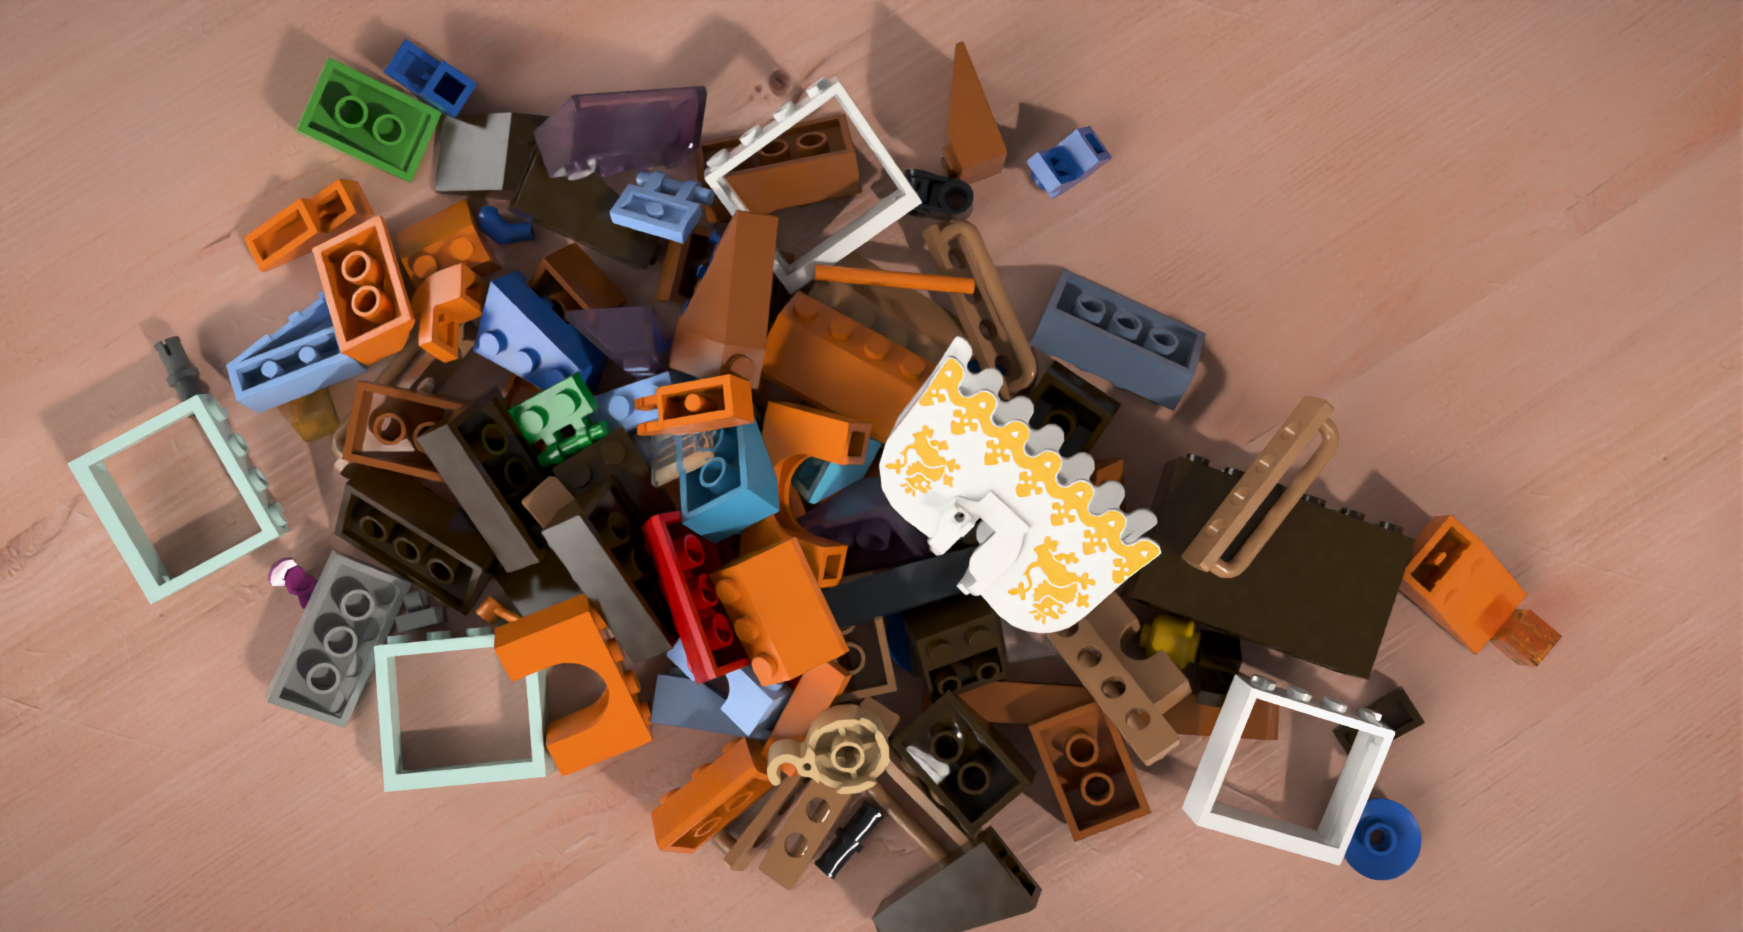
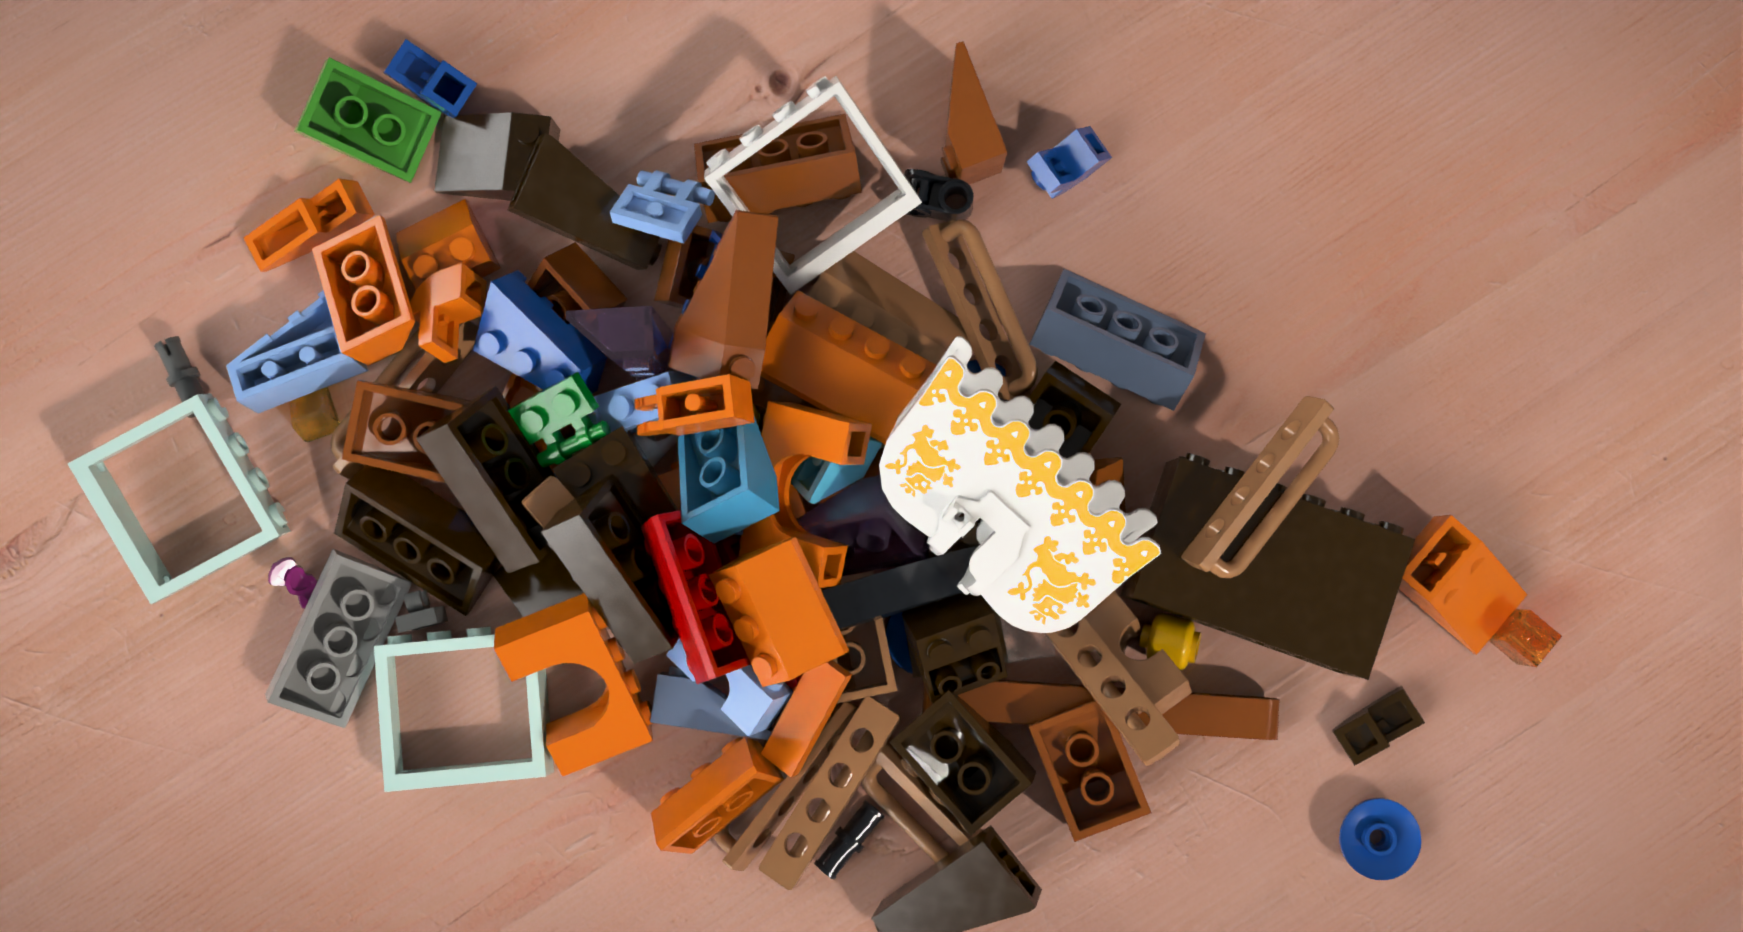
blue arm [476,206,534,245] -> none
orange hand [476,595,522,625] -> none
clear purple slope [533,86,707,180] -> none
clear piece [648,430,717,488] -> none
tan piece [767,704,890,794] -> none
orange bar [814,264,975,294] -> none
white window [1182,674,1395,866] -> none
dark brown slope [1195,630,1243,709] -> none

